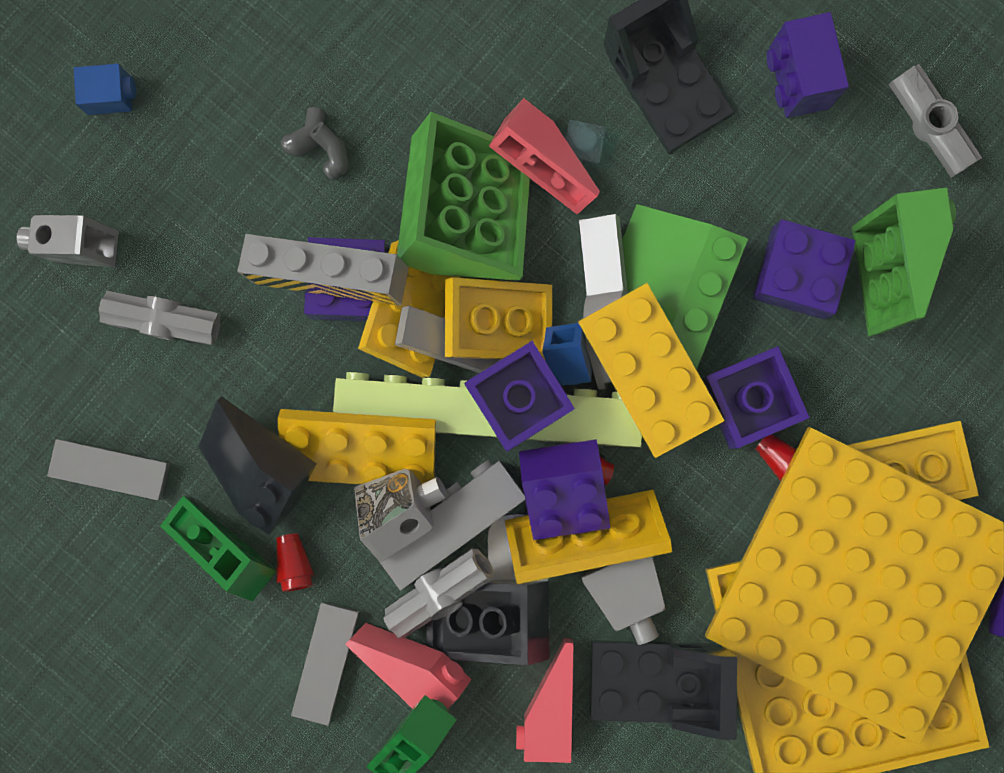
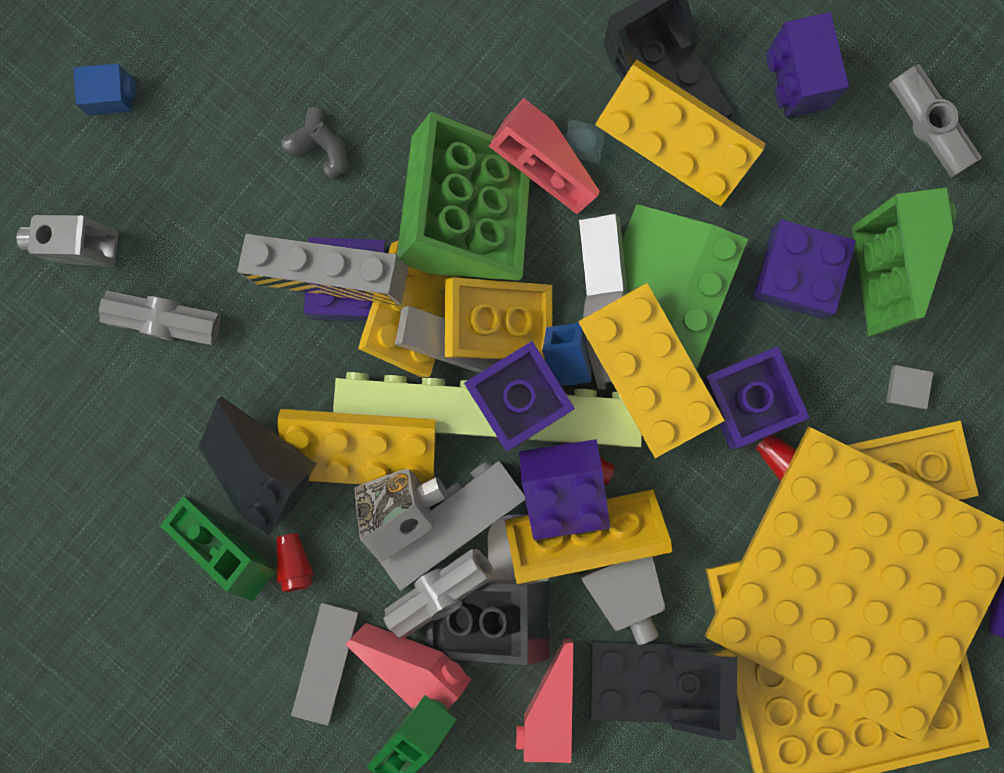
light grey tile [47,439,170,500] -> none
none -> yellow plate [595,59,766,206]
none -> light grey tile [886,365,933,410]

